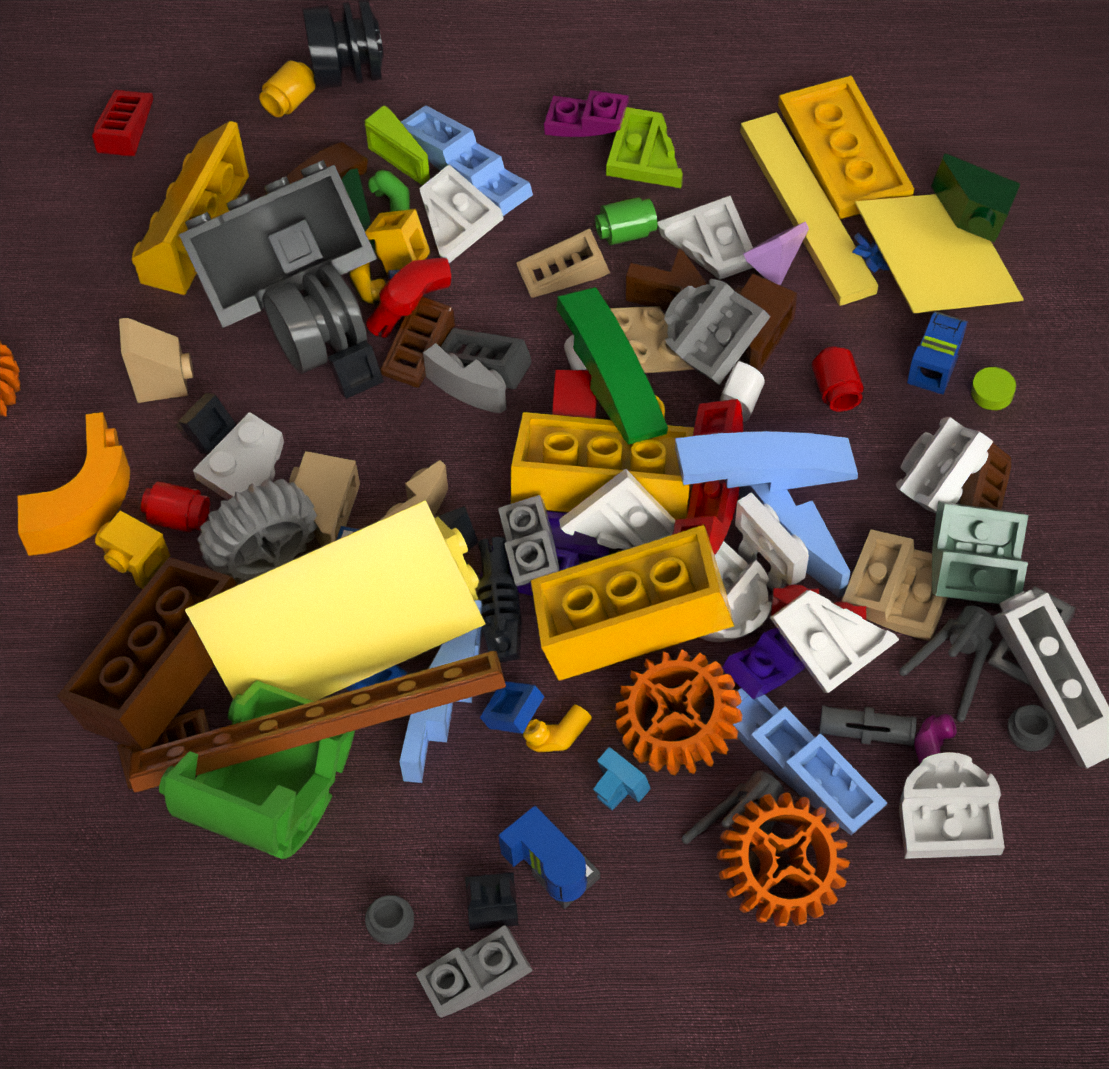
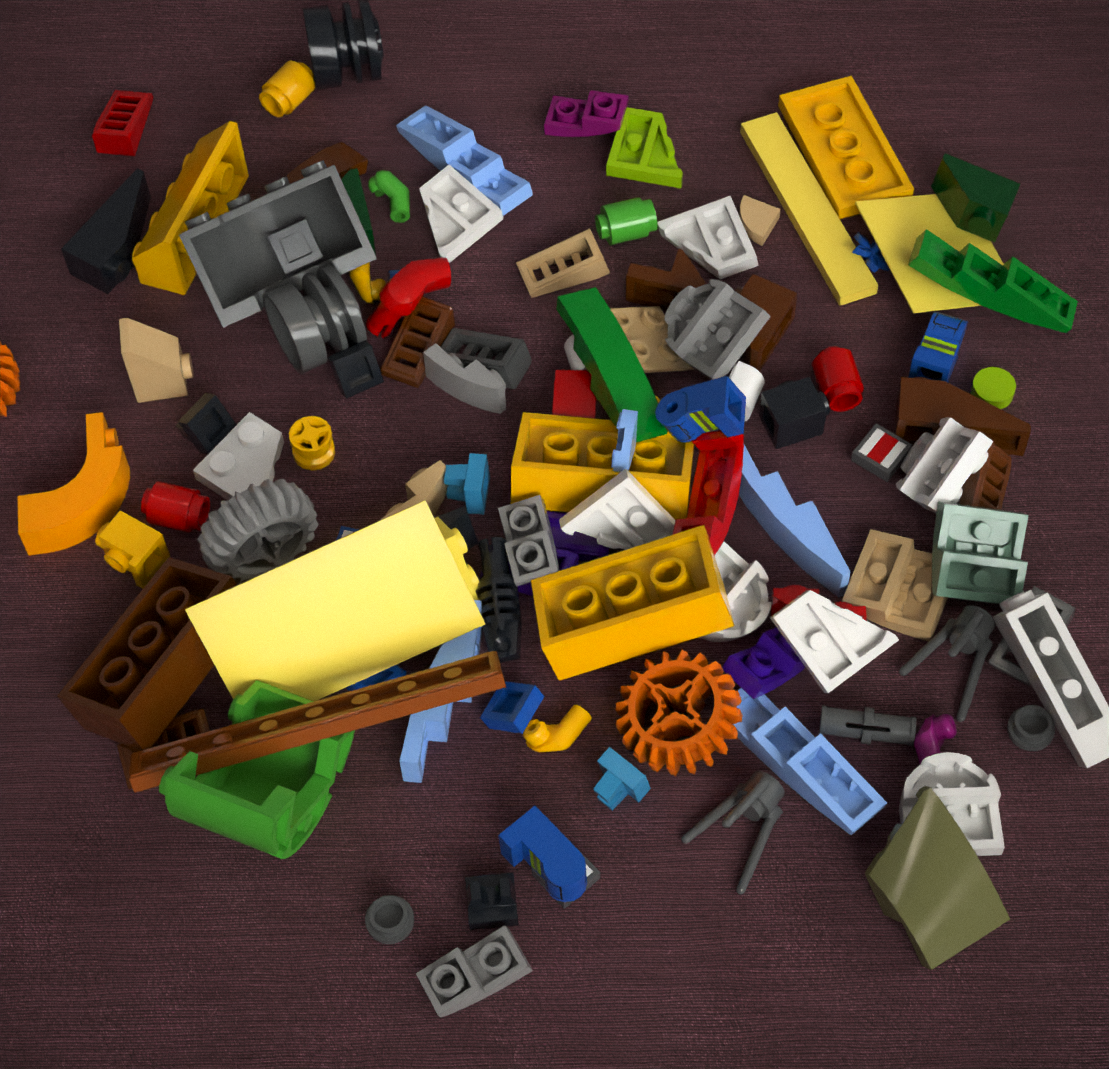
tan slope [289,451,360,547] -> none
lime slope [365,106,430,185] -> none
yellow brick [365,209,430,275] -> none
light blue slope [675,431,858,492] -> none
orange gear [717,793,850,927] -> none
white plate [735,492,809,591] -> none
lavender slope [743,221,809,285] -> none
none -> black slope [61,168,151,294]
none -> yellow wheel [289,416,335,471]
none -> dark azure tile [444,453,490,515]
none -> light blue tile [611,409,638,472]
none -> blue leg [655,376,746,442]
none -> tan tile [739,195,780,246]
none -> black brick [759,377,830,449]
none -> tile [851,424,913,482]
none -> olive slope [865,786,1010,970]
none -> reddish brown slope [894,377,1031,456]
none -> green slope [908,229,1078,333]

